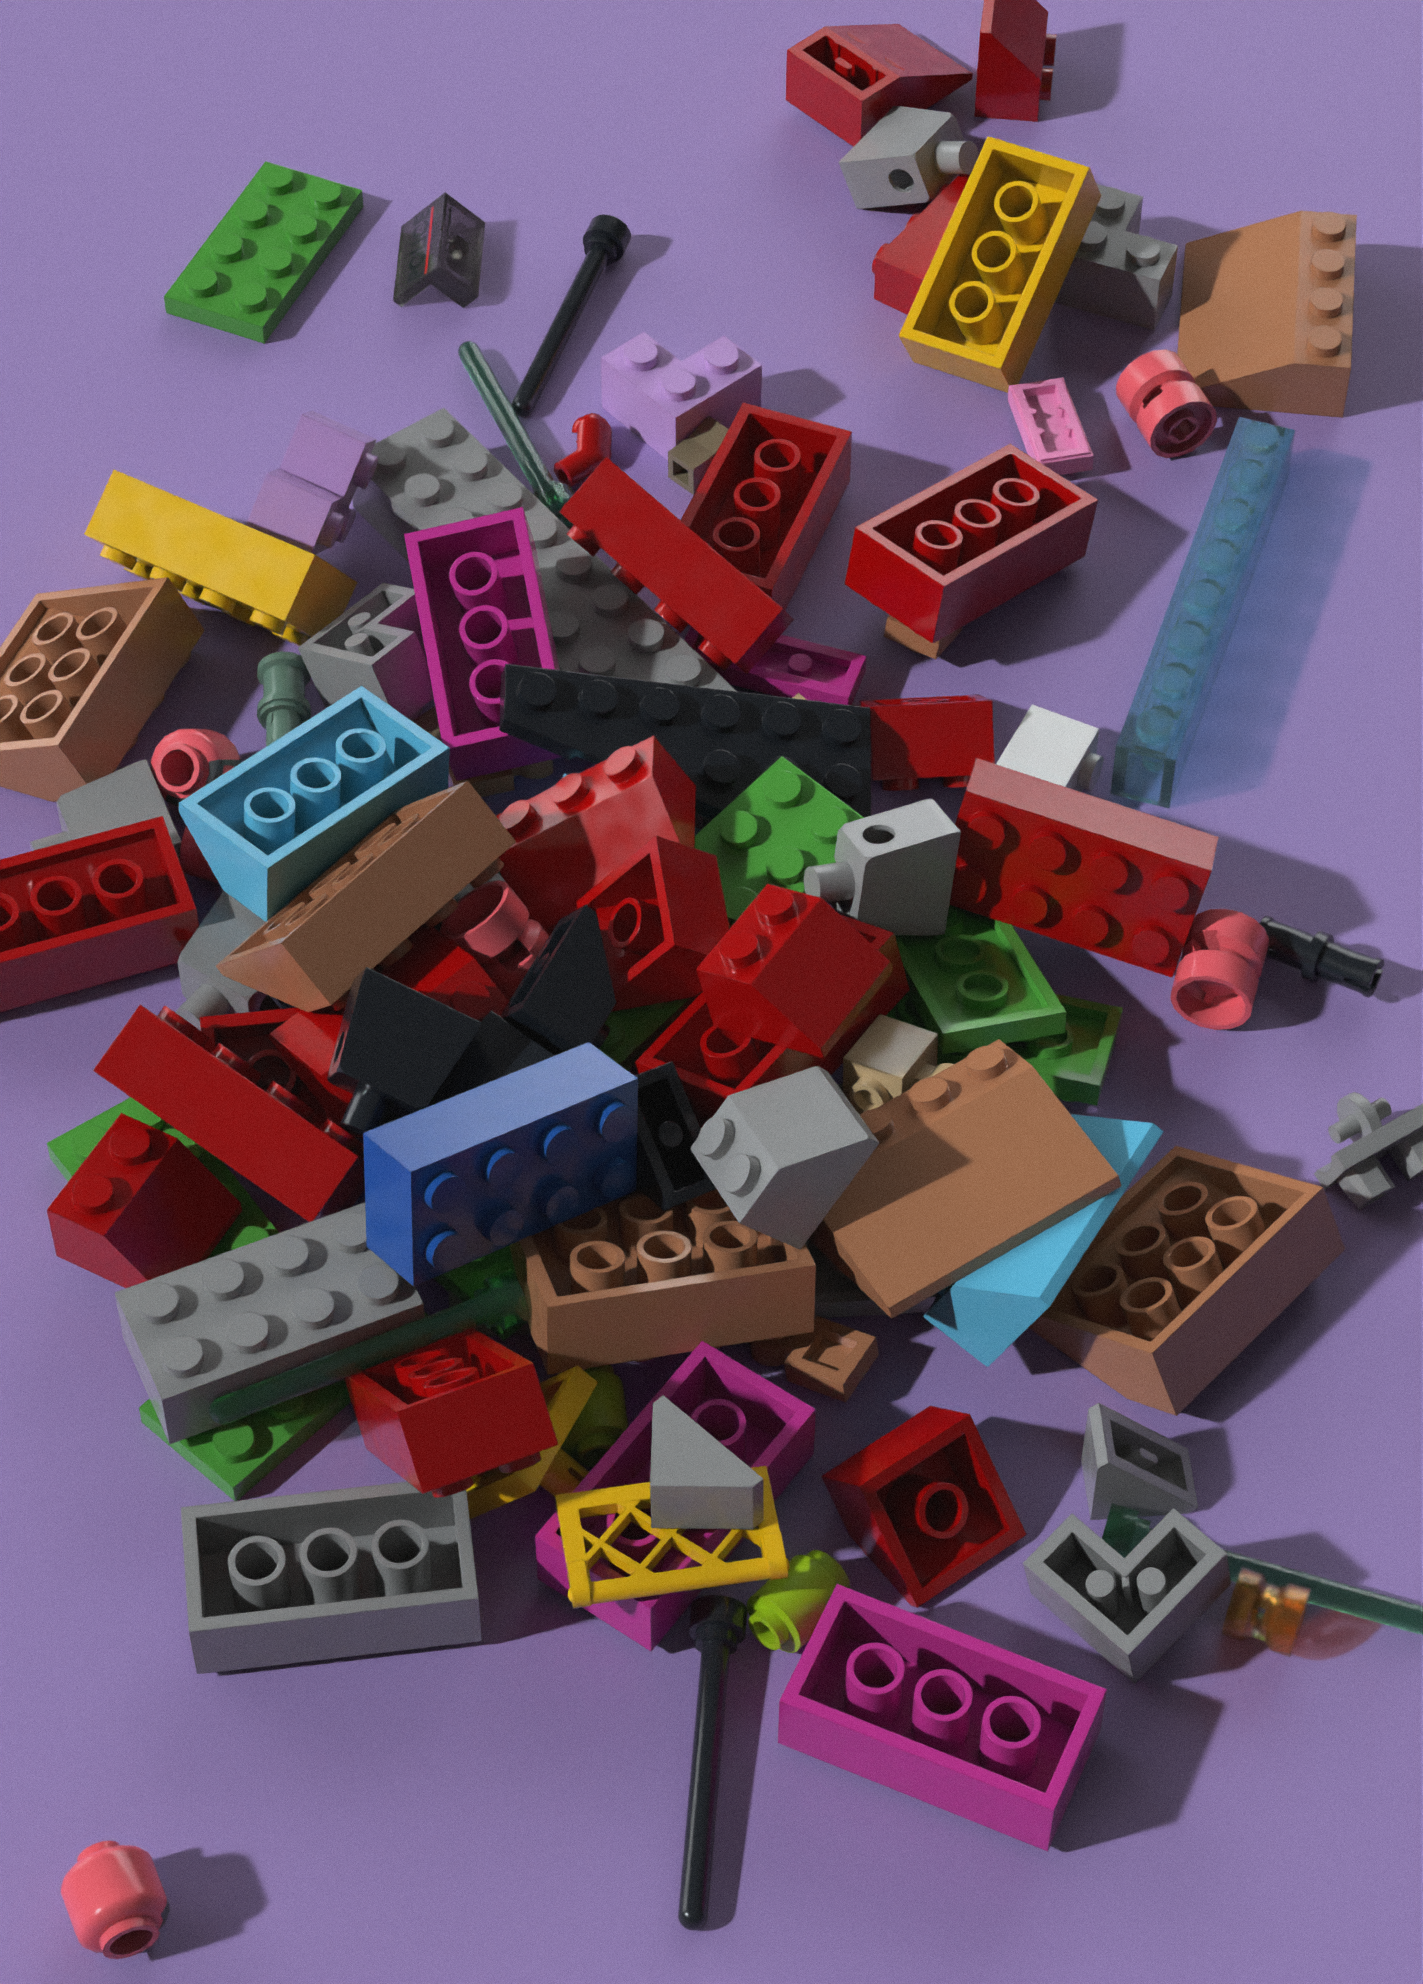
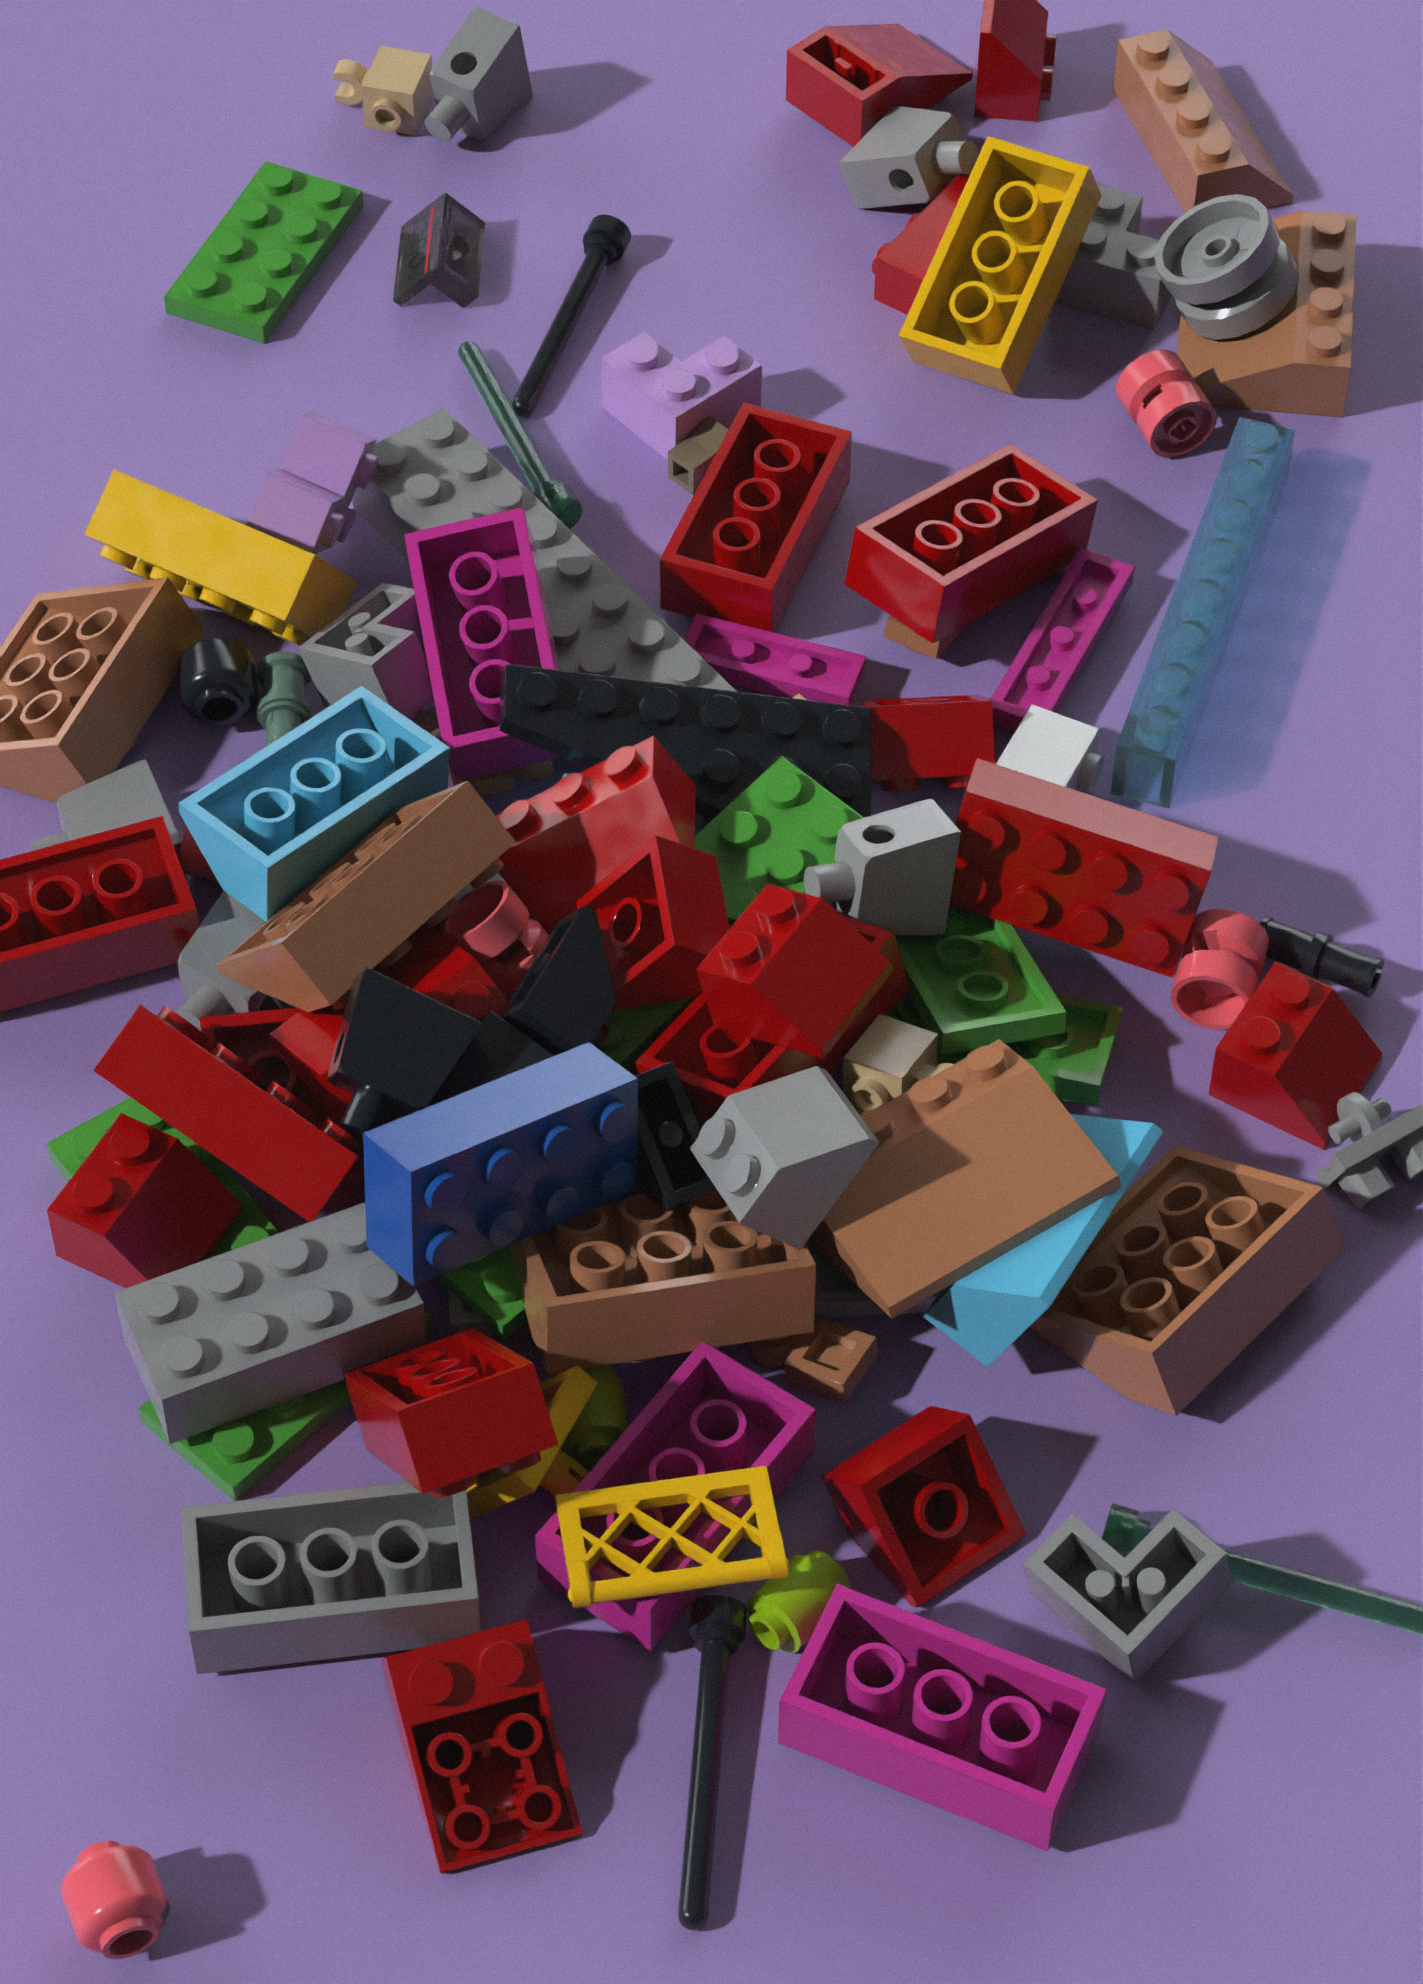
coral head [150,729,241,807] -> none
clear green piece [209,1269,530,1425] -> none
red arm [554,413,612,488] -> none
red brick [559,457,794,674] -> none
light grey slope [650,1395,763,1529] -> none
bright pink plate [1008,377,1094,475] -> none
light grey slope [1081,1403,1198,1520] -> none
clear orange wheel [1222,1567,1311,1657] -> none
none -> black head [177,636,258,727]
none -> tan brick [333,46,434,136]
none -> red slope [380,1619,583,1873]
none -> light grey torso [424,6,533,142]
none -> dark pink plate [990,548,1135,732]
none -> nougat slope [1113,29,1293,213]
none -> light grey wheel [1154,194,1299,340]
none -> red slope [1208,961,1383,1150]

